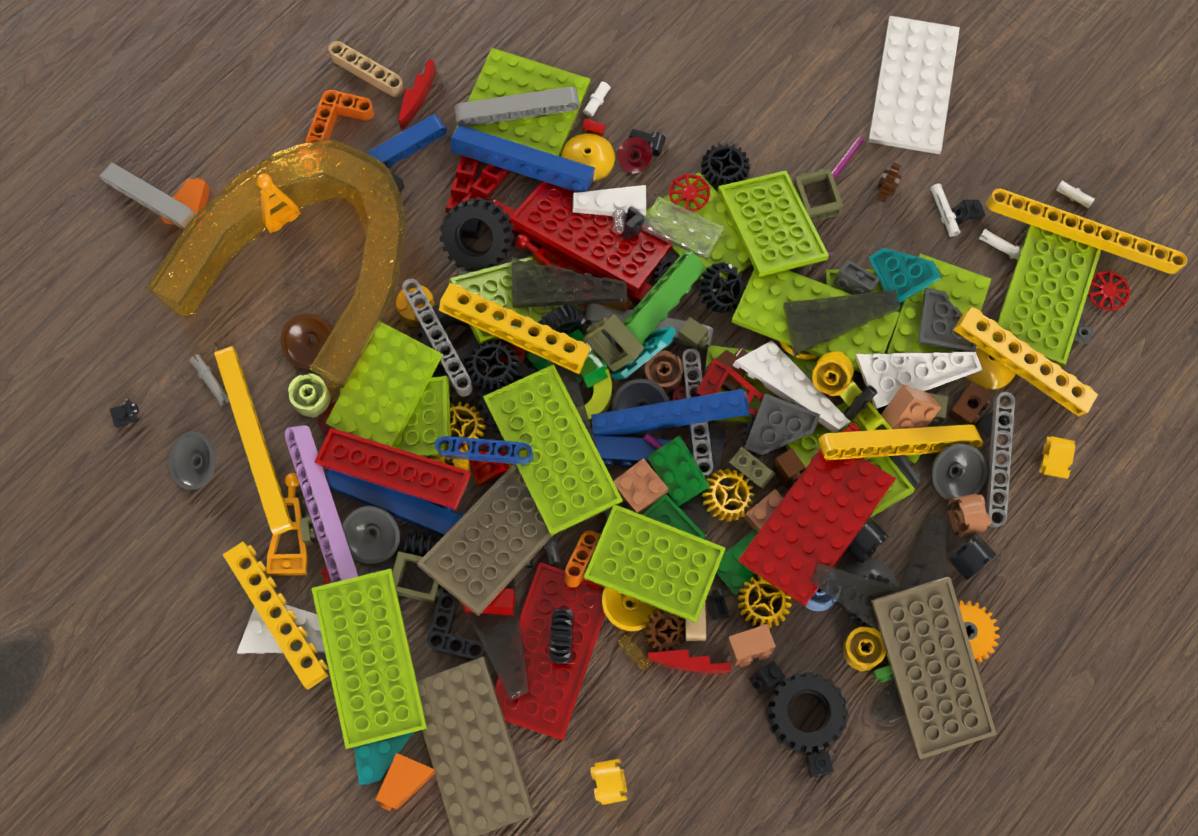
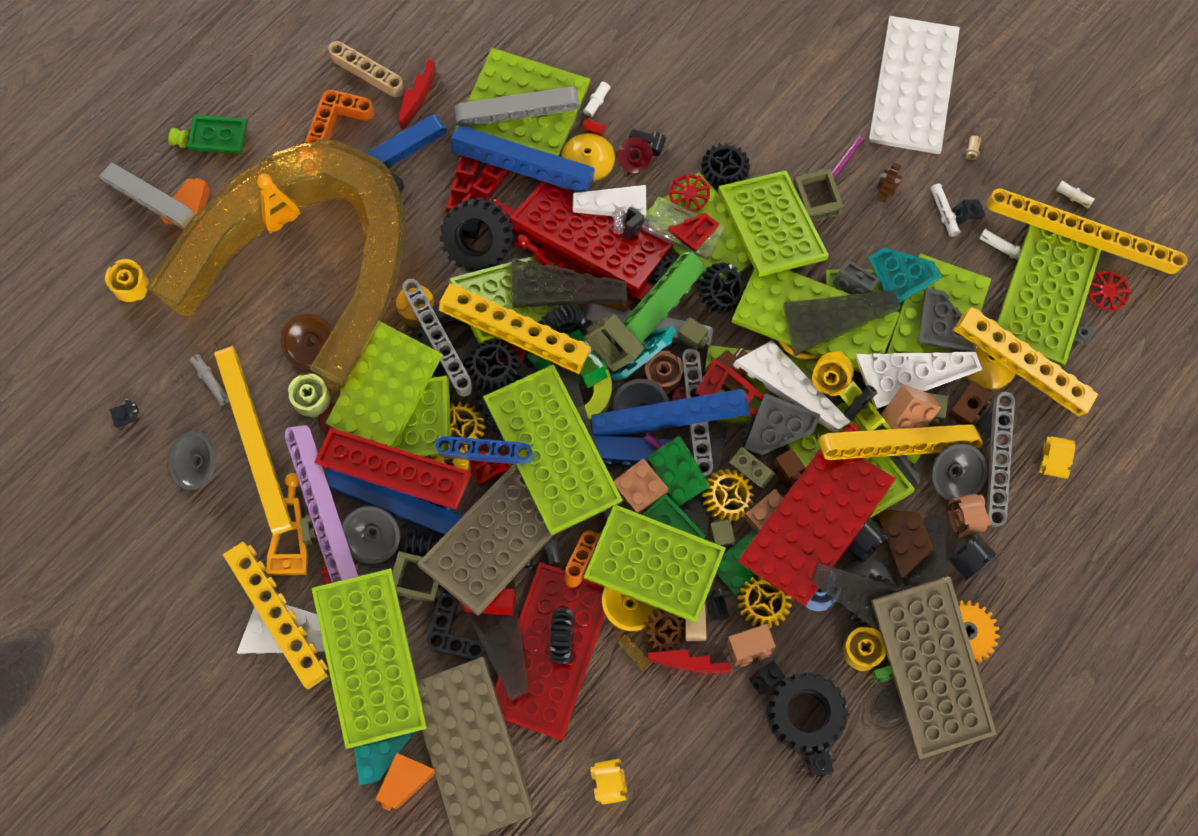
none -> yellow brick [105,259,149,302]
none -> lime wheel [168,127,189,148]
none -> green plate [187,115,248,154]
none -> red wing [667,213,719,252]
none -> olive brick [710,518,735,548]
none -> reddish brown wing [877,509,934,580]
none -> tan pin [965,136,981,160]

